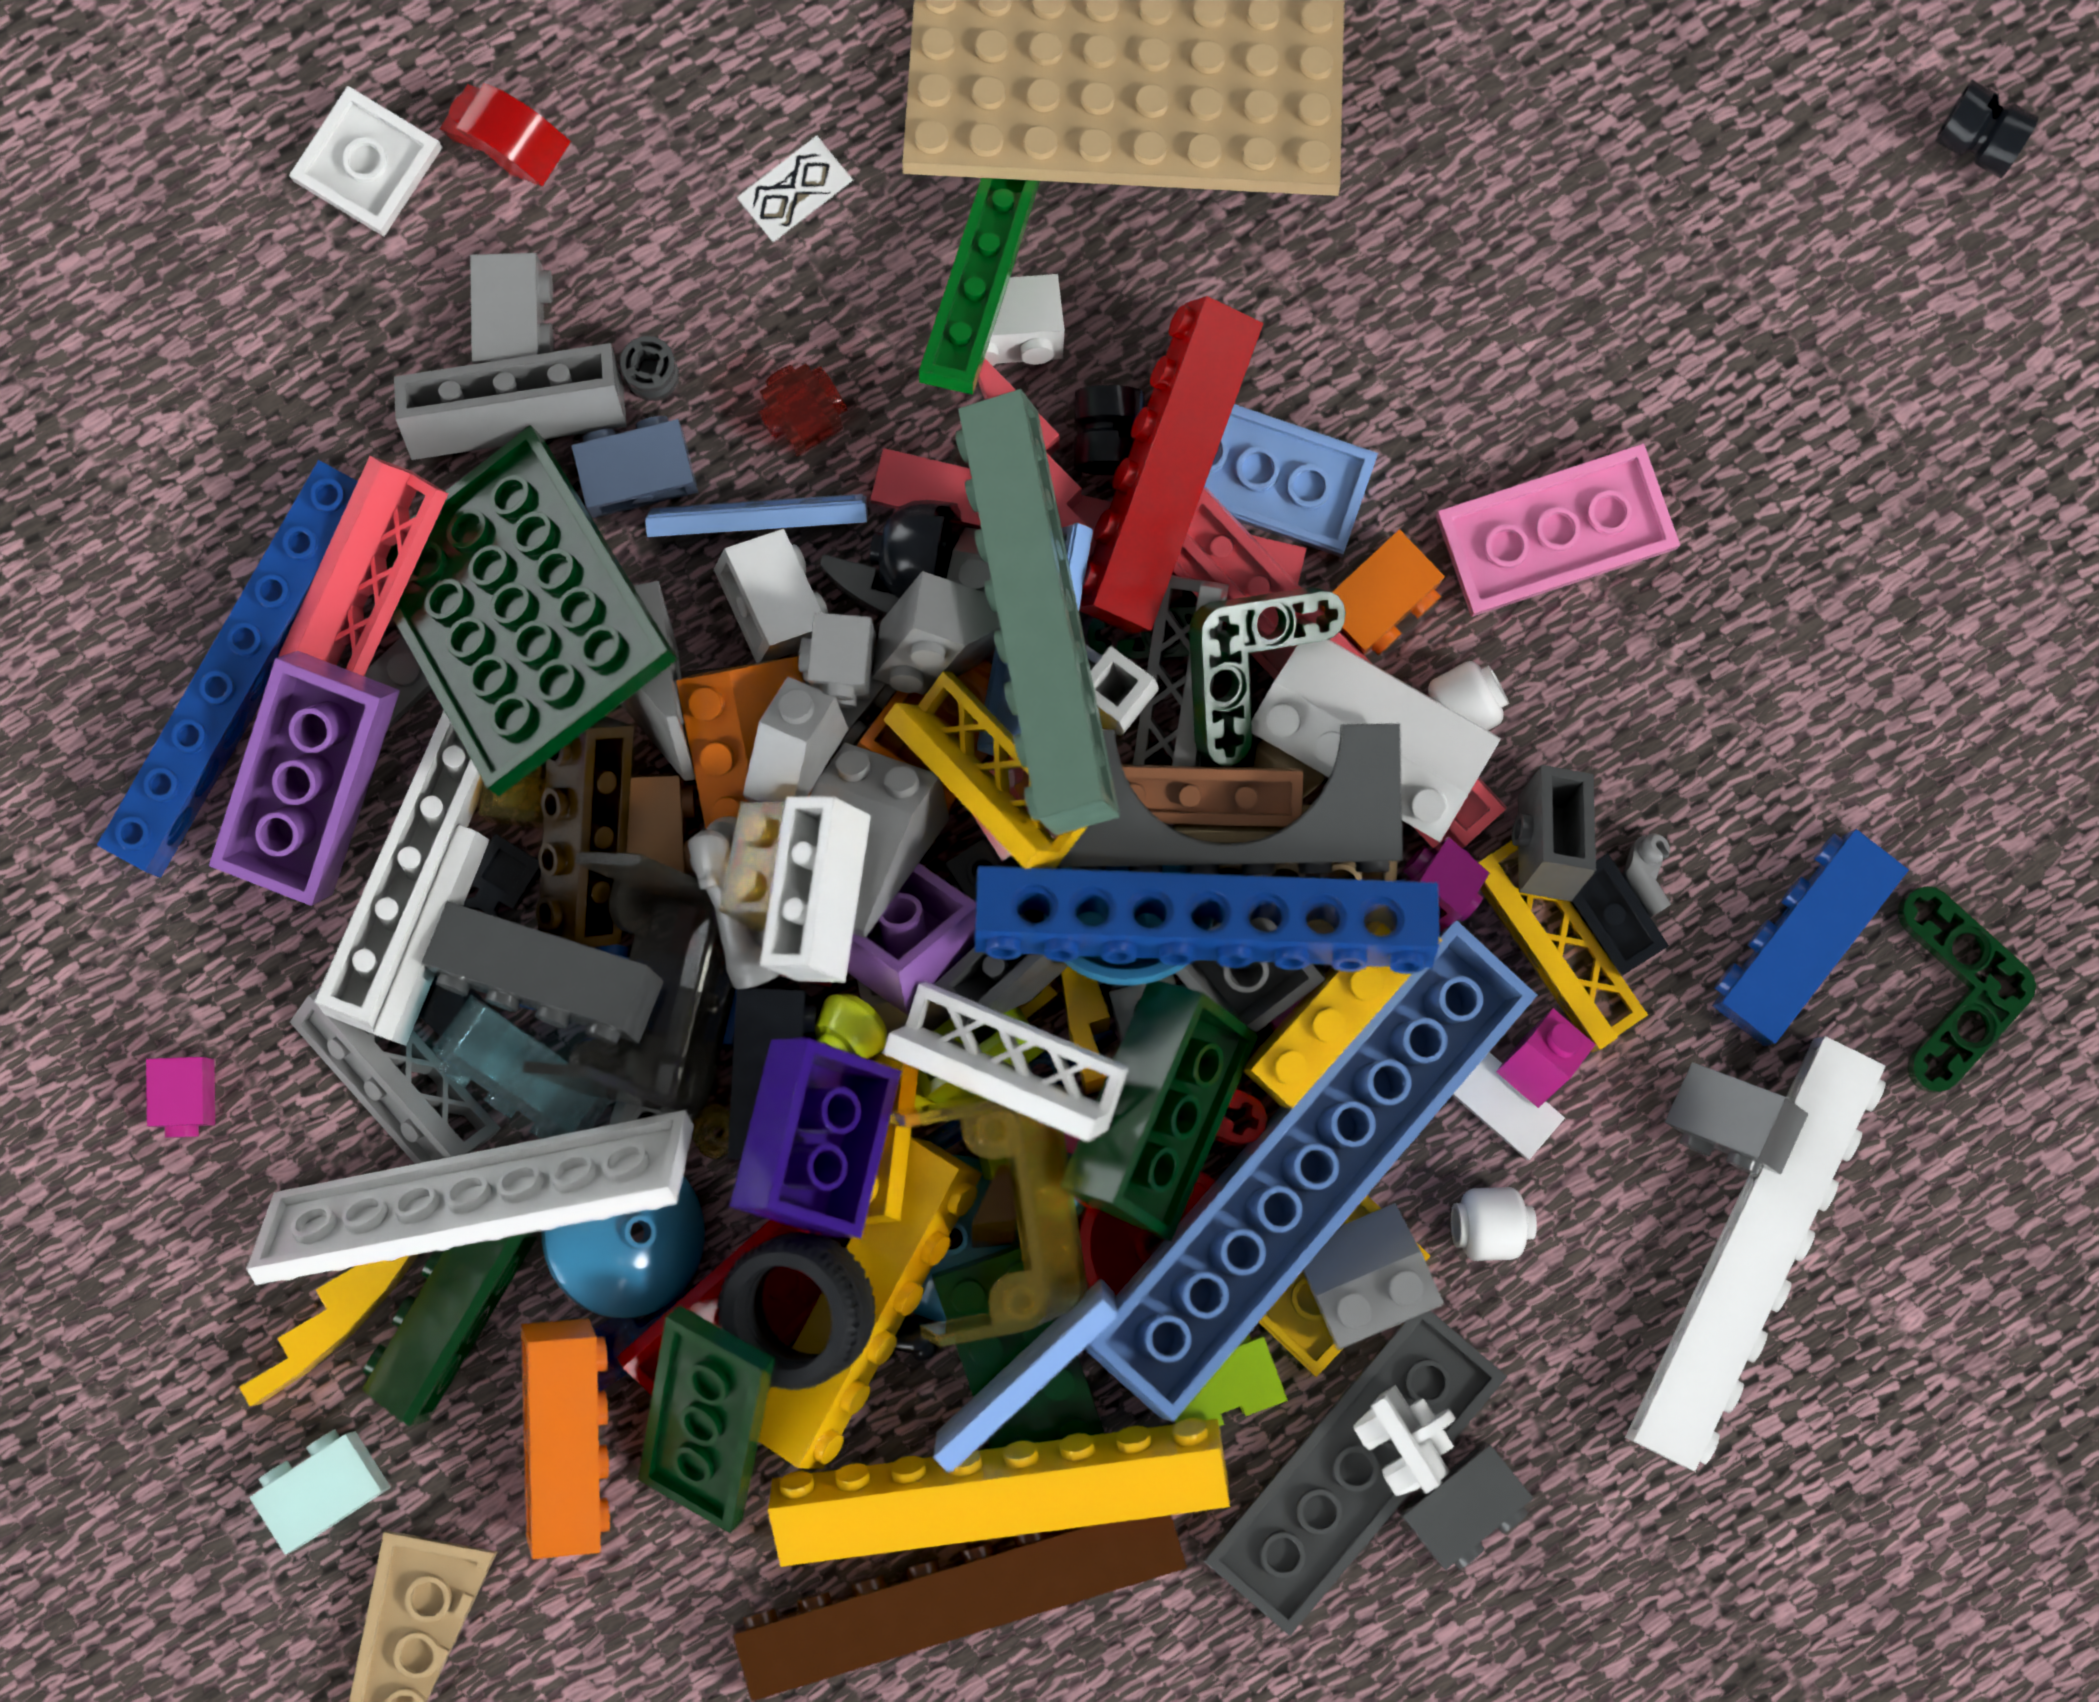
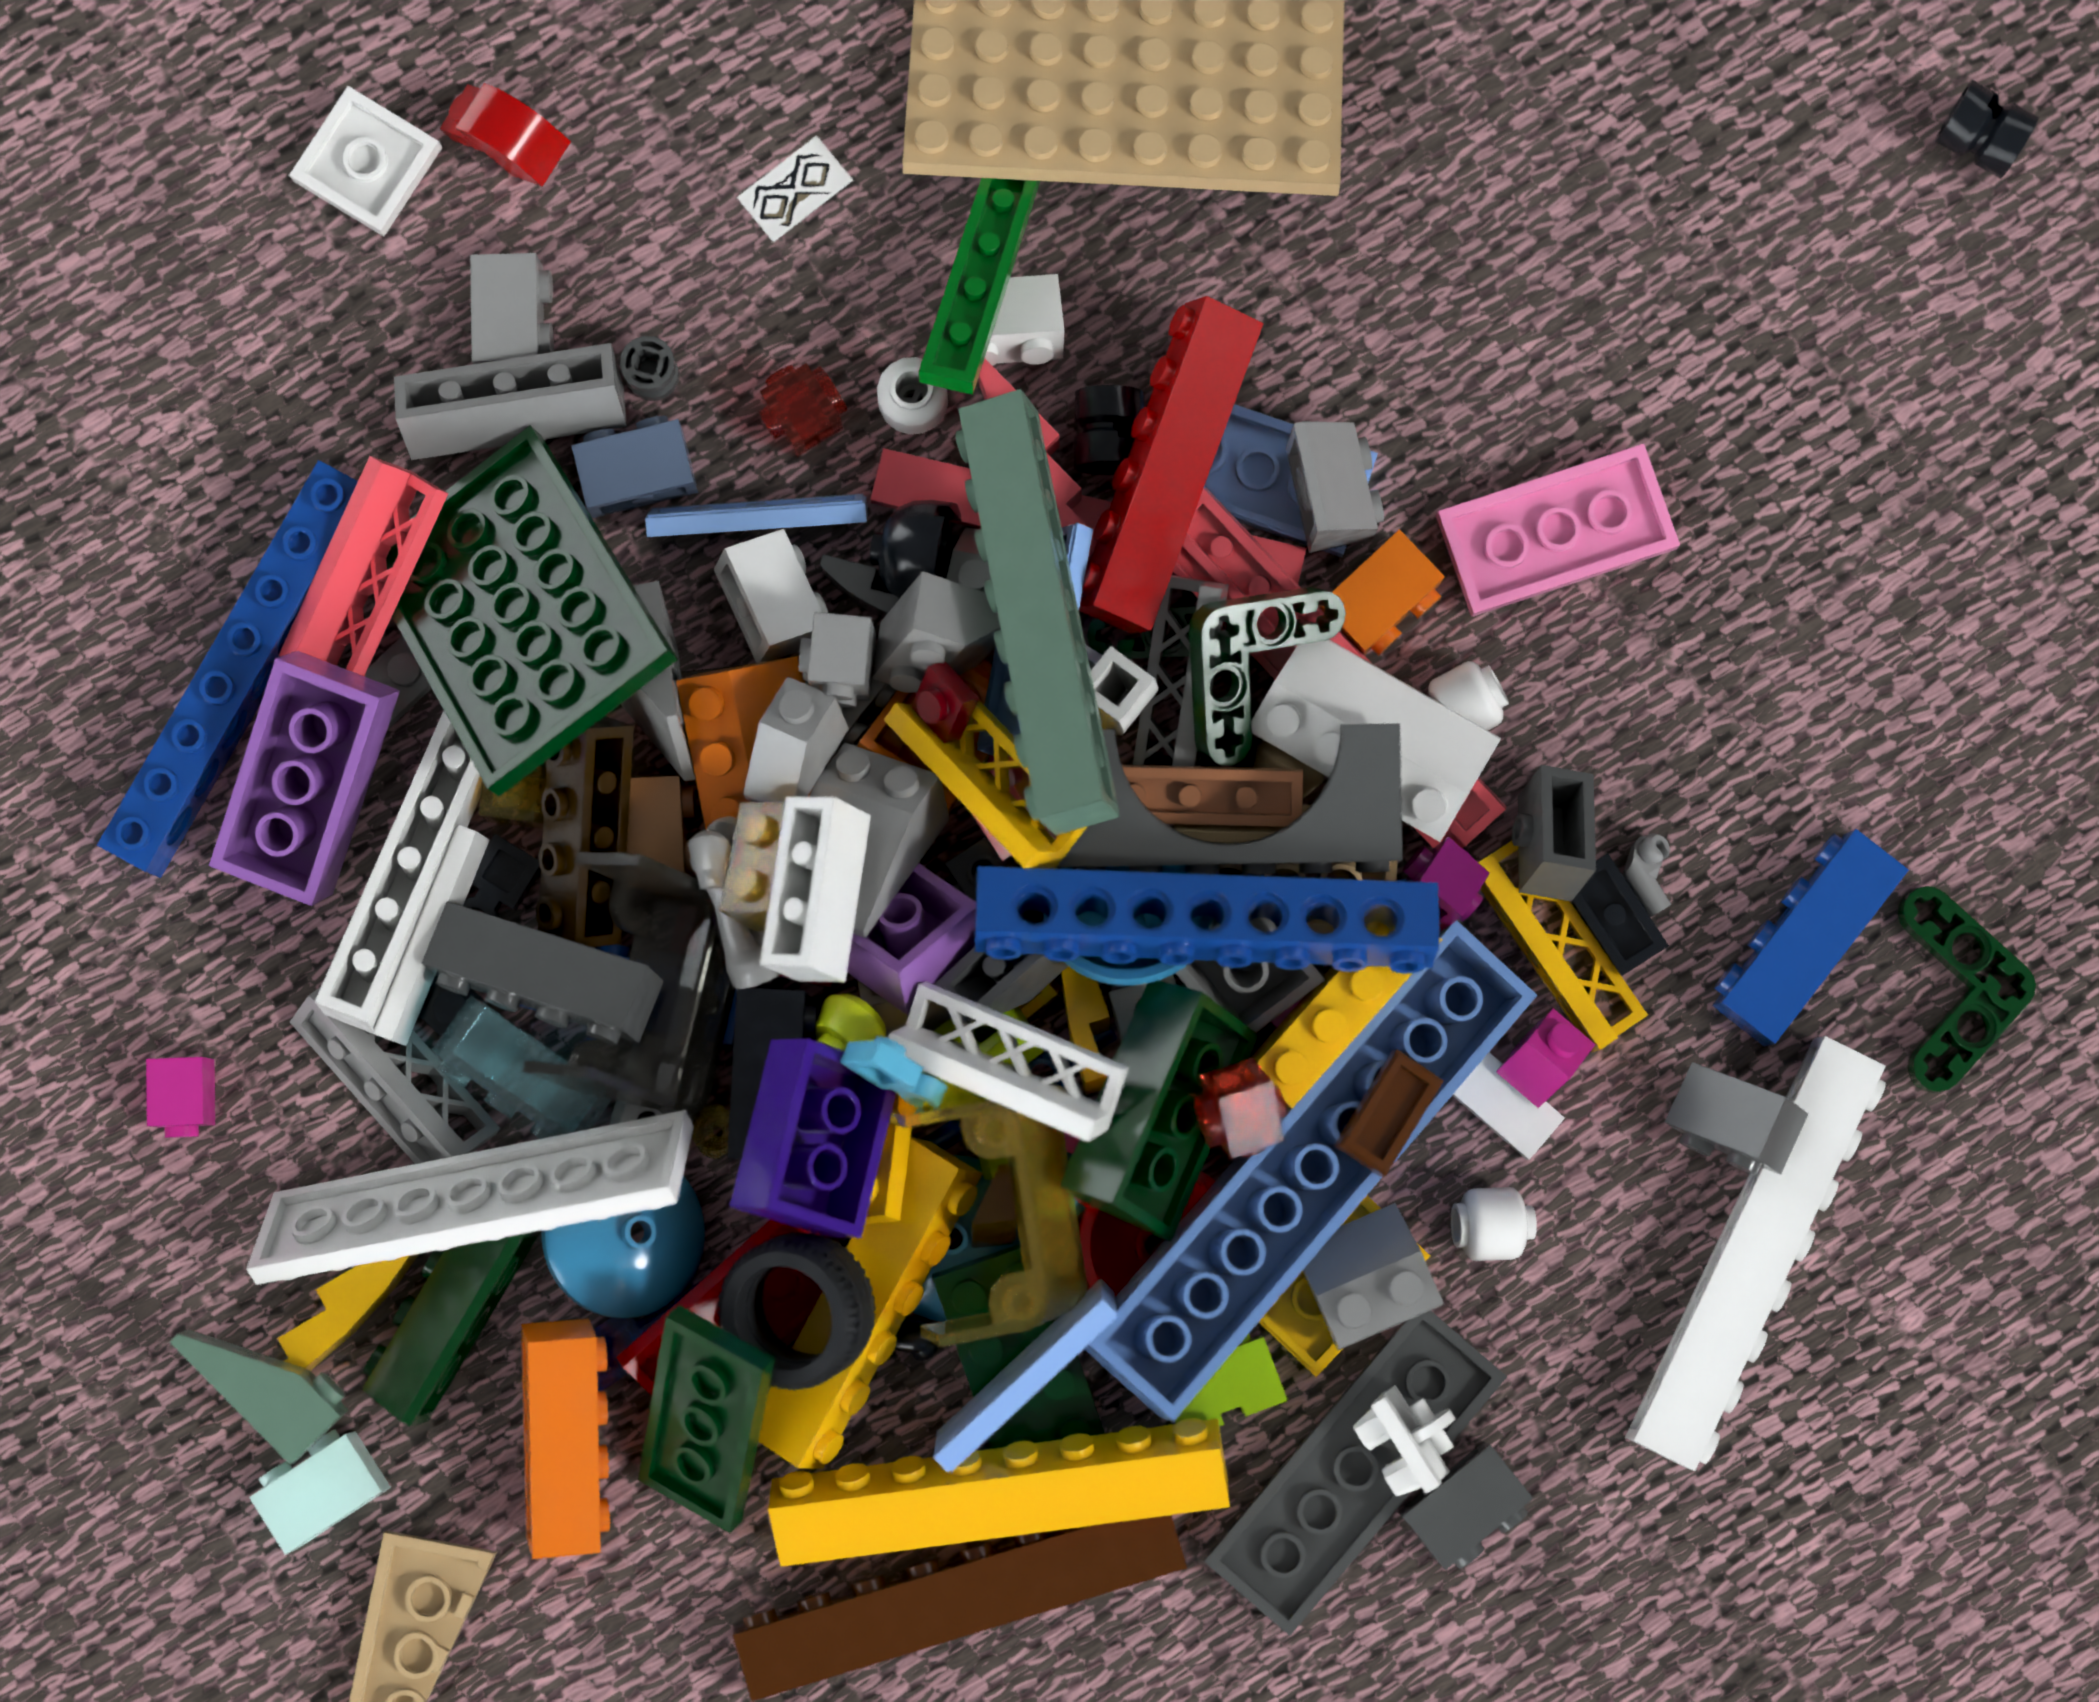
none -> sand green slope [170,1329,349,1465]
none -> medium azure plate [840,1036,947,1108]
none -> white head [877,357,948,434]
none -> dark red plate [911,661,979,744]
none -> clear red brick [1194,1058,1287,1158]
none -> light grey slope [1286,421,1384,553]
none -> reddish brown tile [1334,1049,1444,1177]

